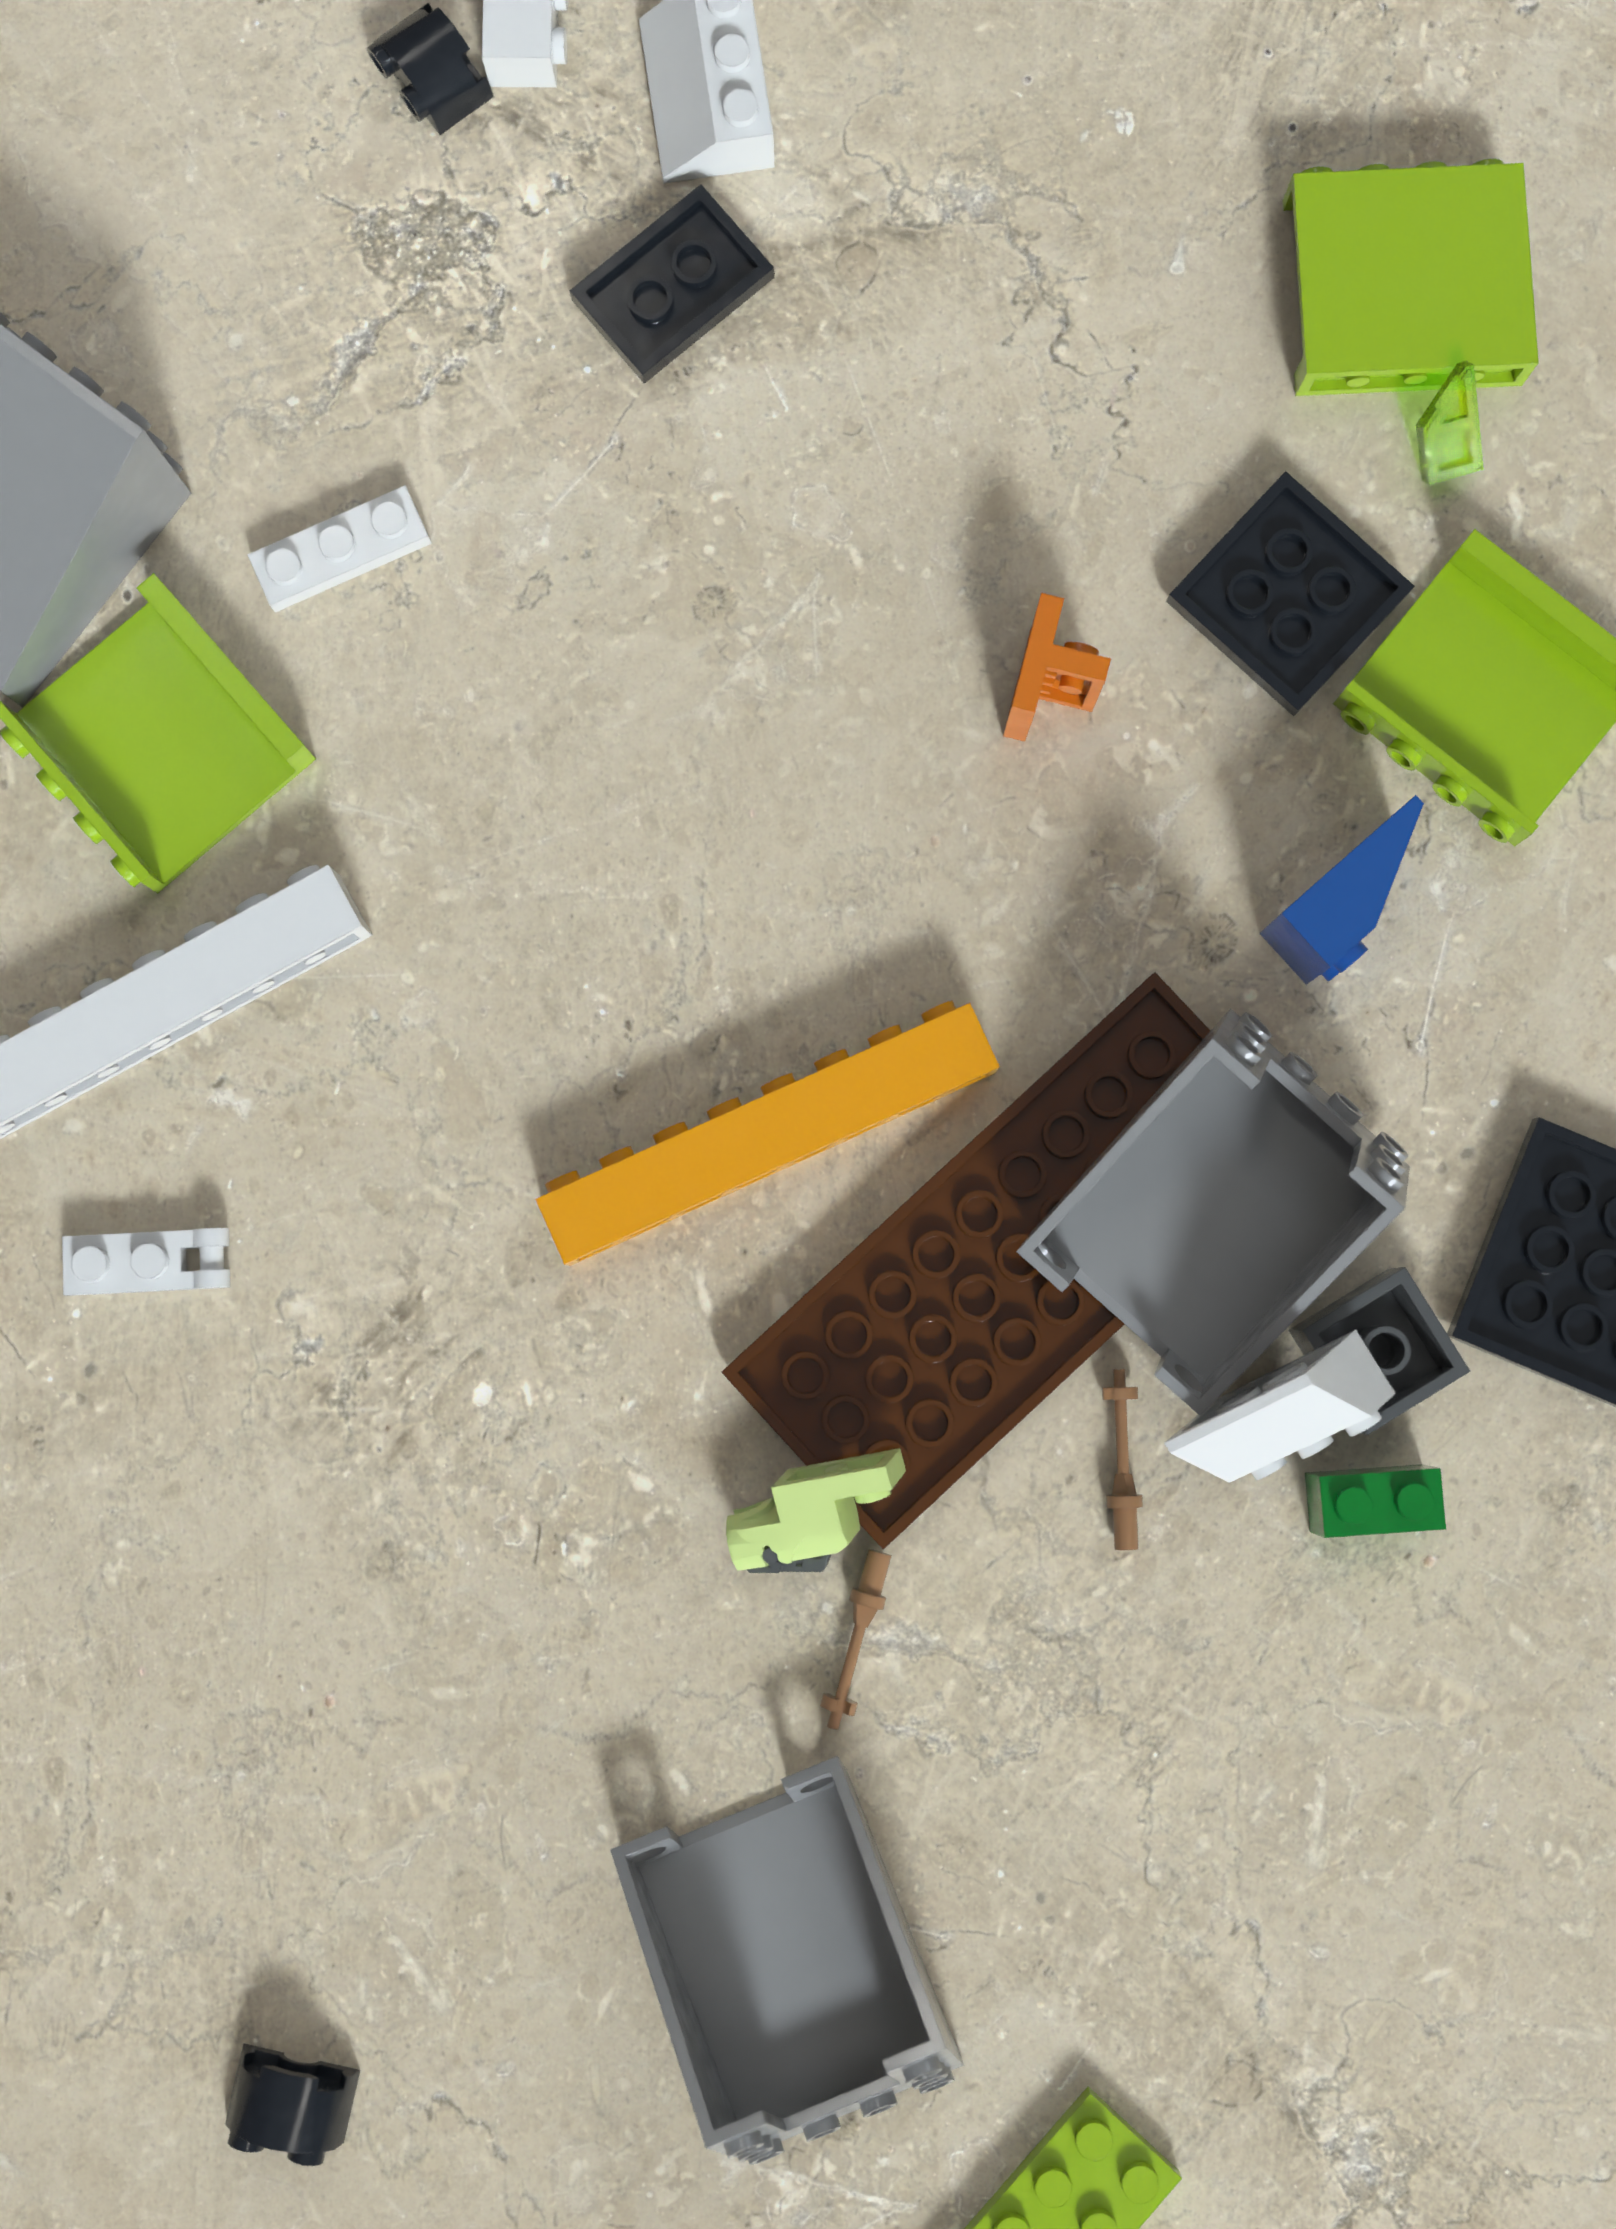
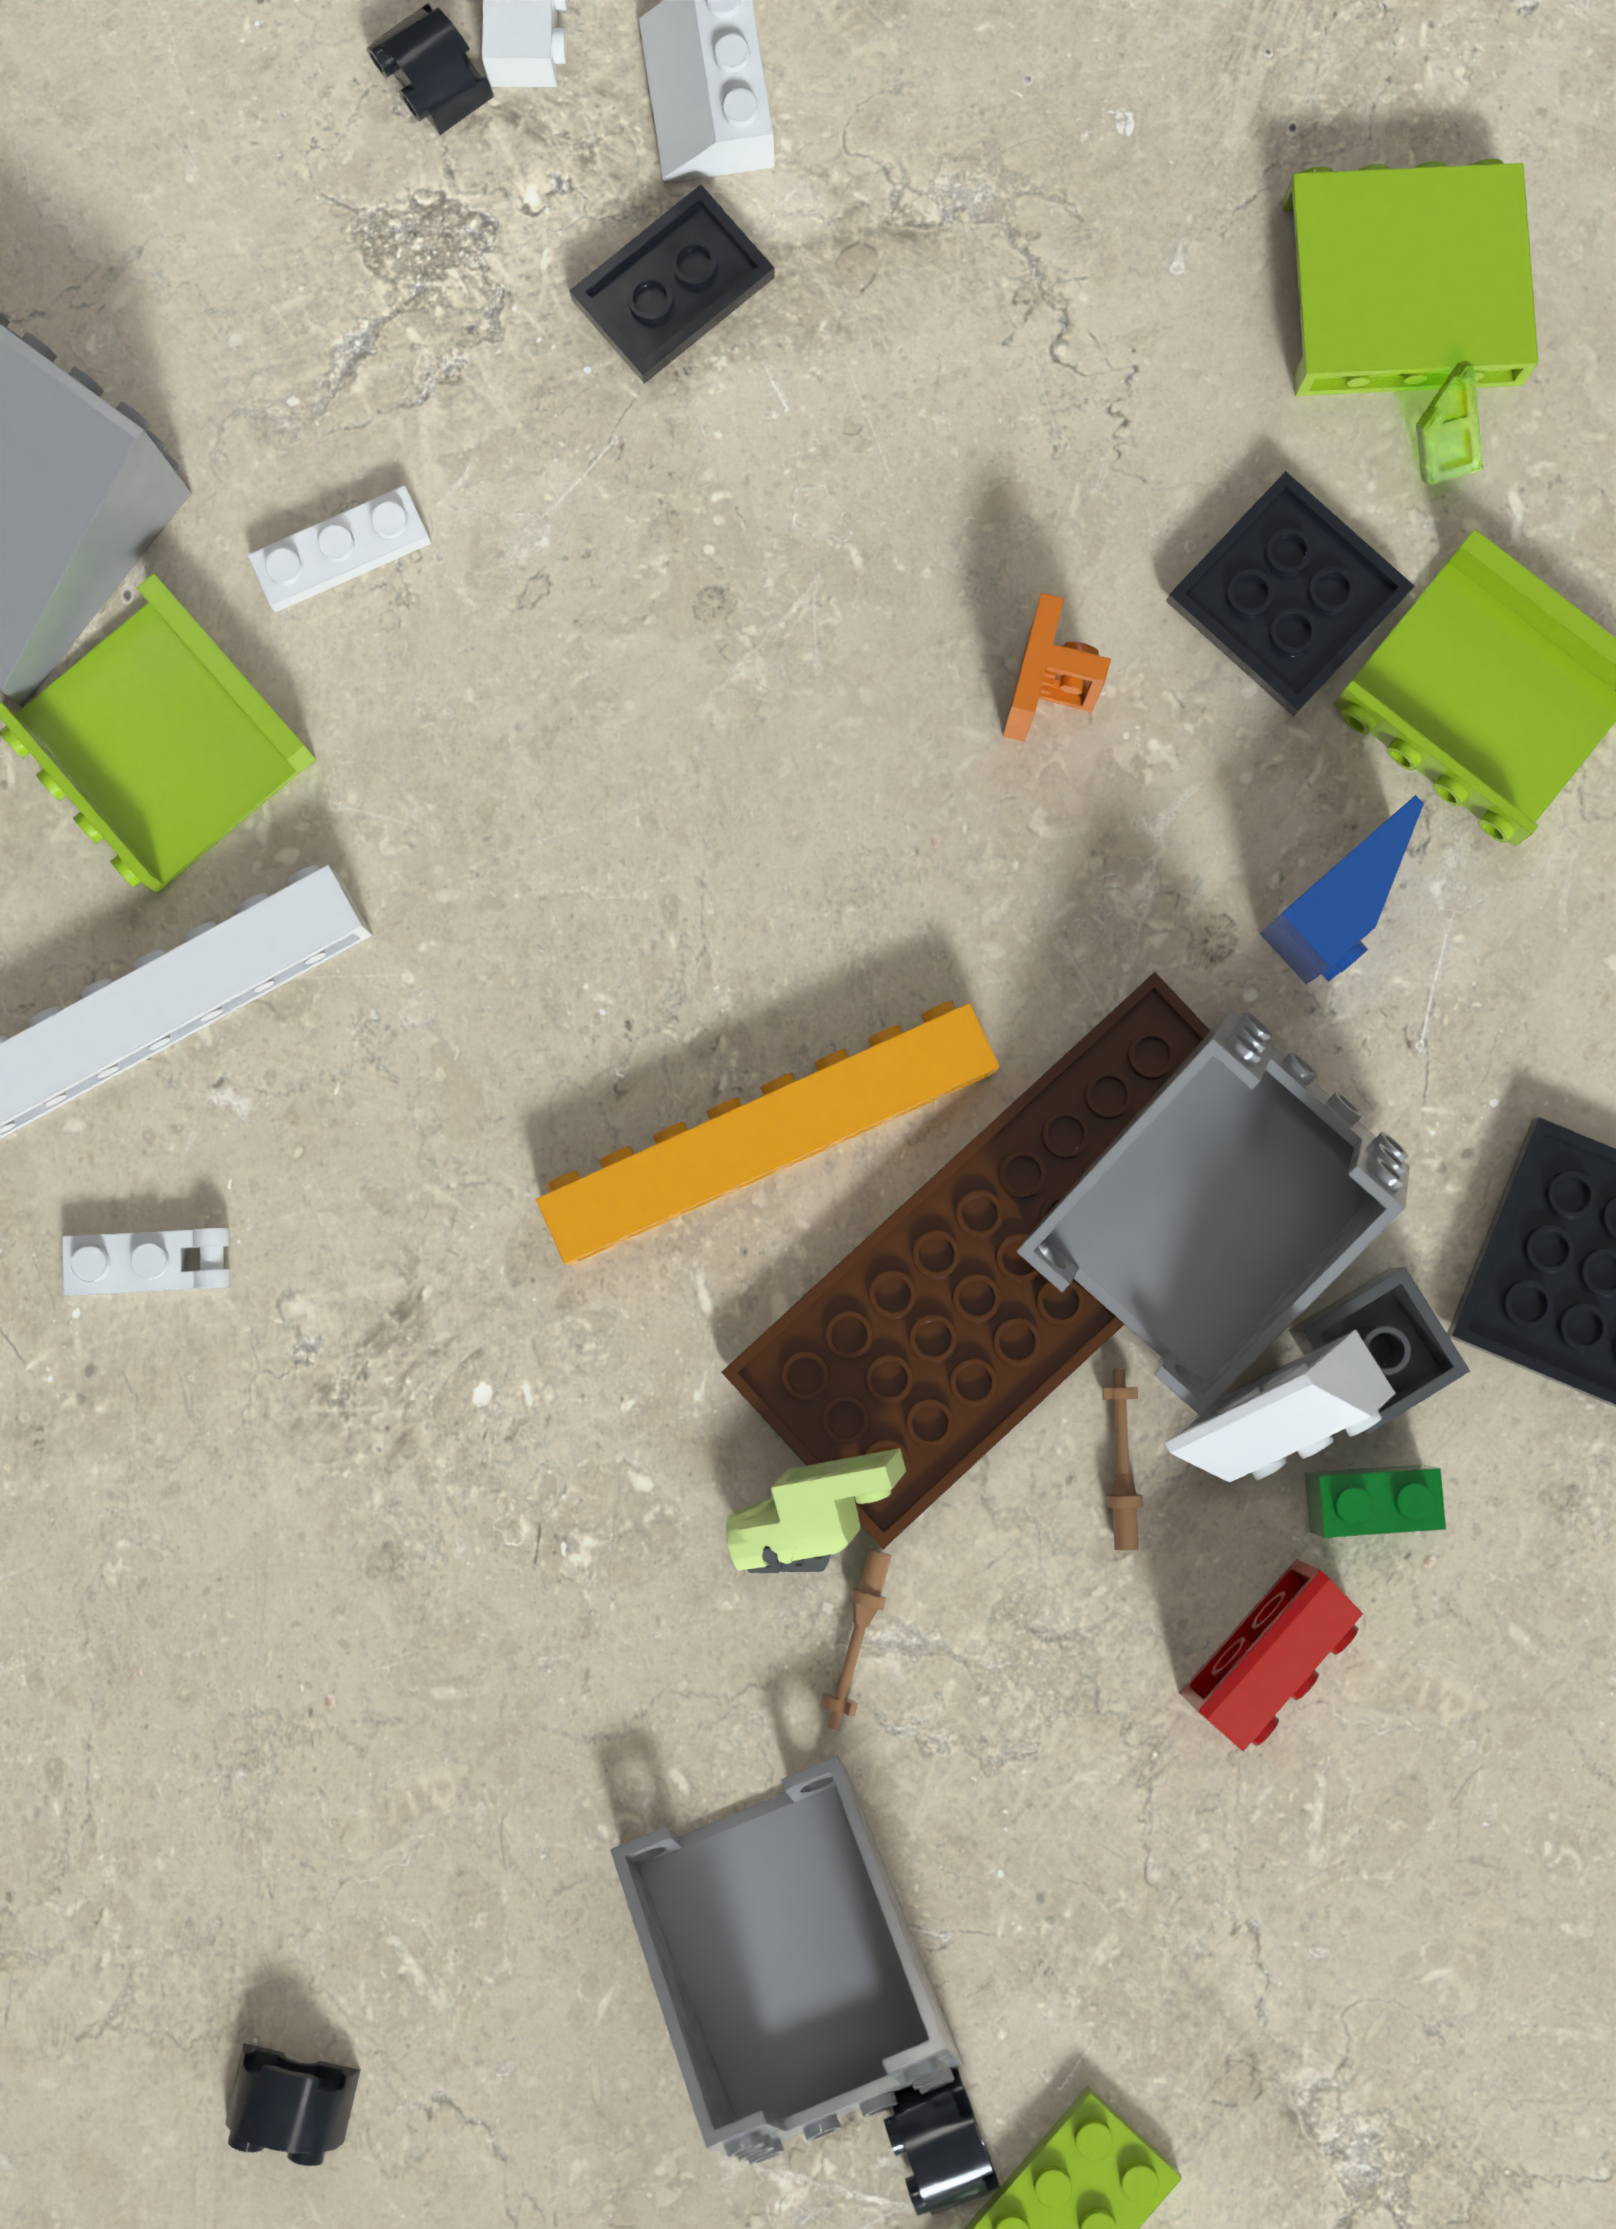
none -> black cylinder [884,2068,1001,2216]
none -> red slope [1179,1559,1363,1752]

